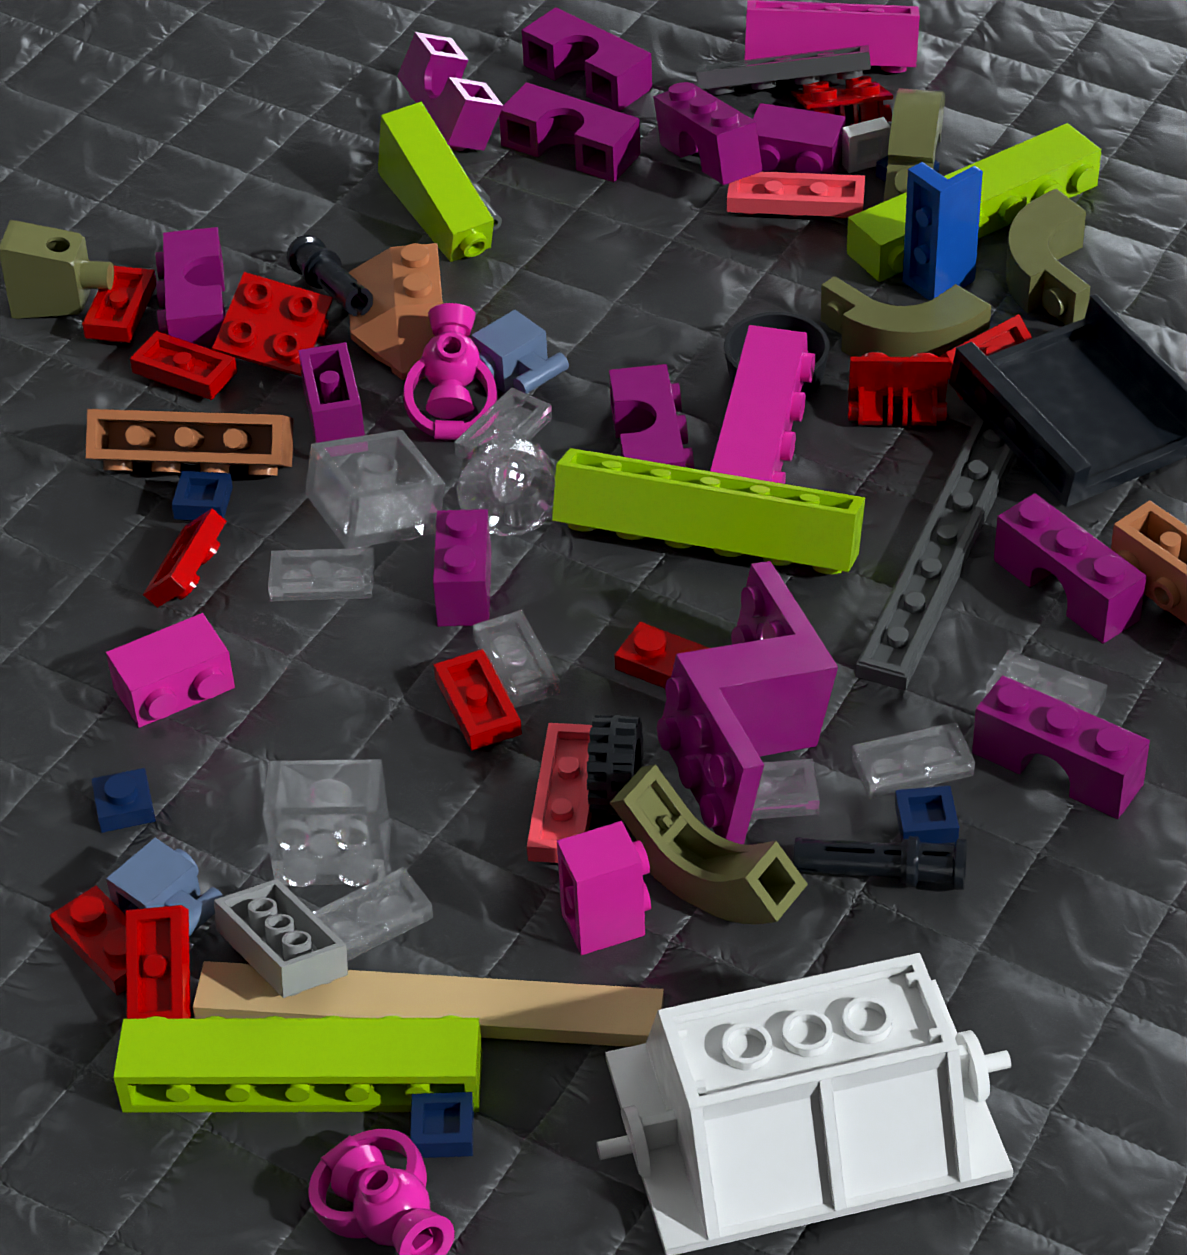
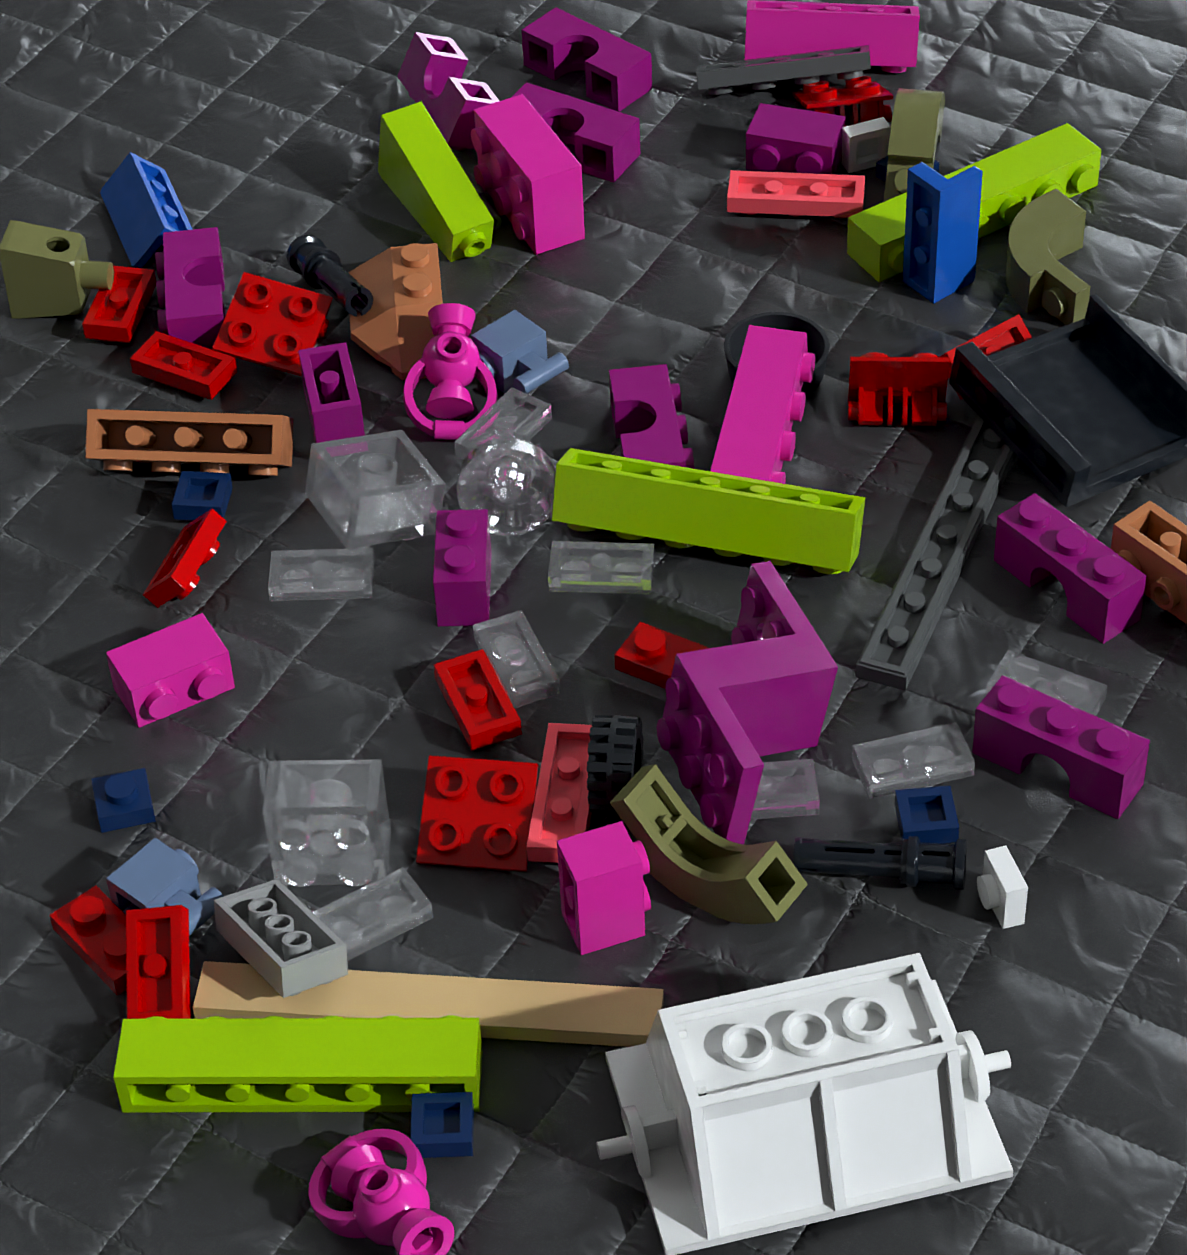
magenta arch [653,82,762,185] -> none
olive arch [821,276,991,357] -> none
none -> blue panel [100,152,193,268]
none -> red hinge [416,755,538,872]
none -> dark pink brick [471,94,585,255]
none -> clear plate [548,541,654,594]
none -> white plate [977,845,1028,929]

